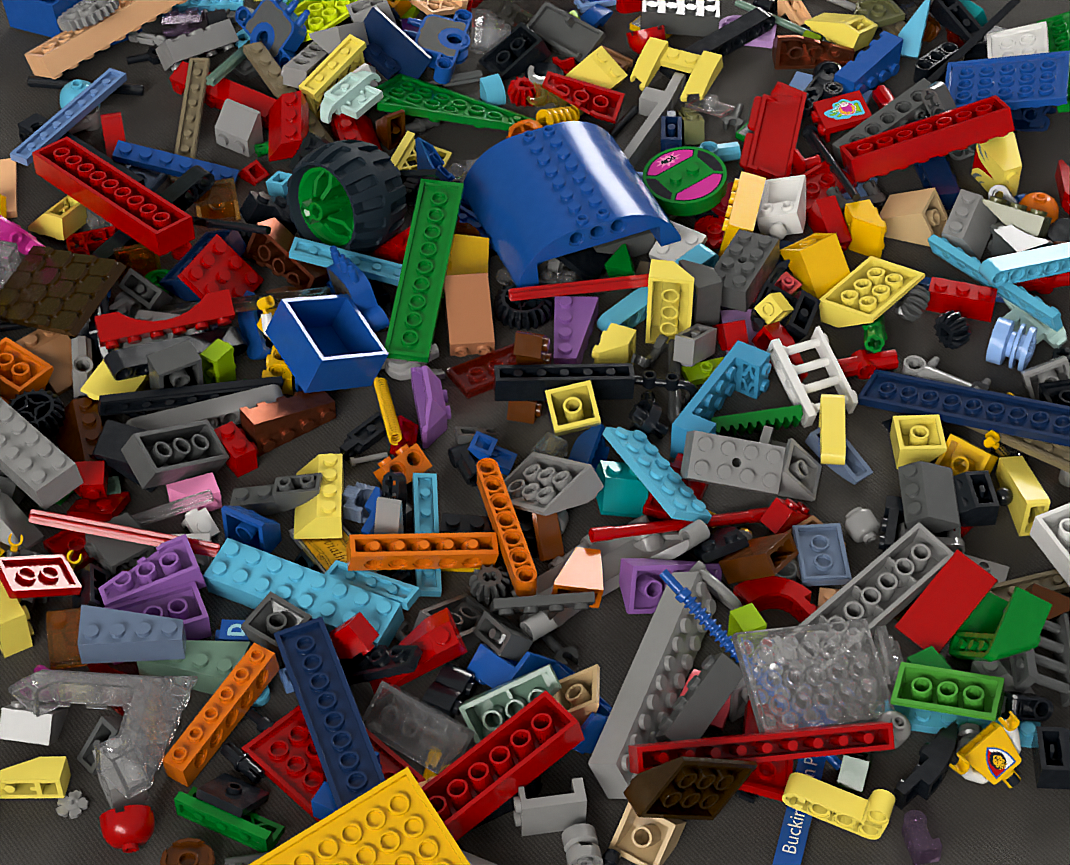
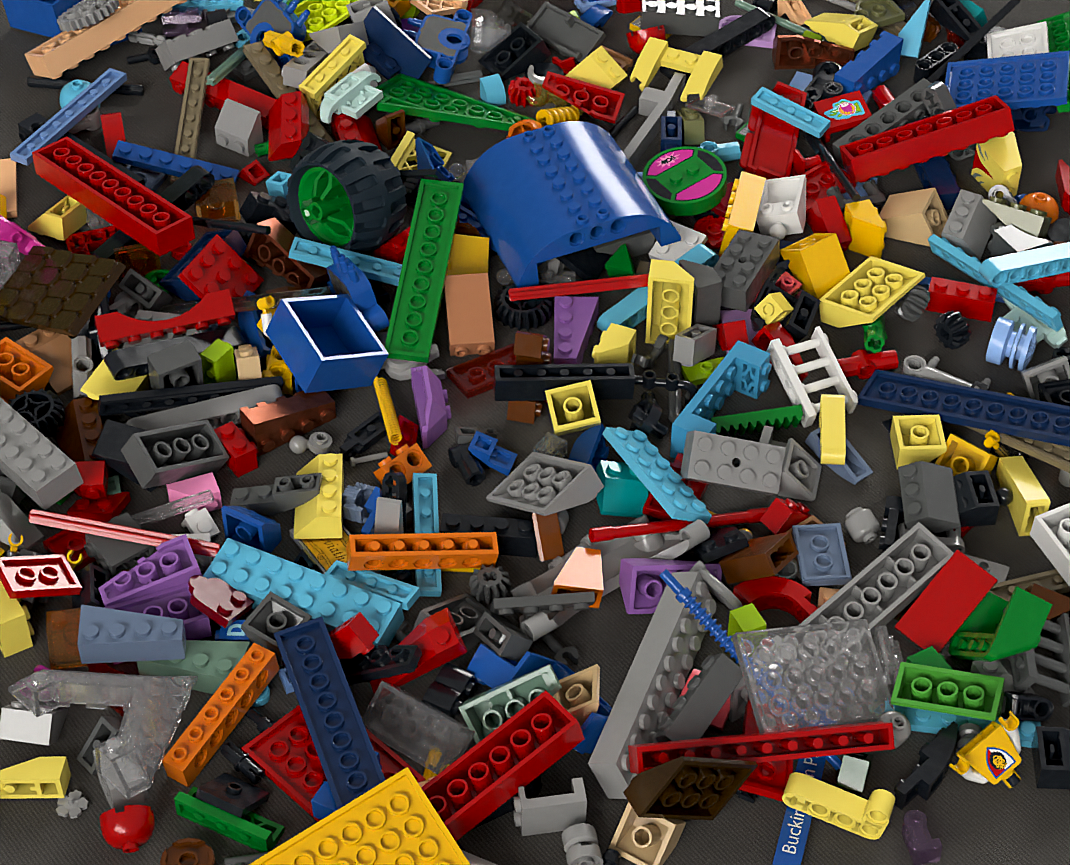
orange beam [476,458,537,597] -> none
none -> plate [188,575,254,628]
none -> tan brick [234,344,262,380]
none -> yellow piece [262,30,305,58]
none -> light grey plate [289,432,332,455]
none -> medium azure plate [751,87,831,138]

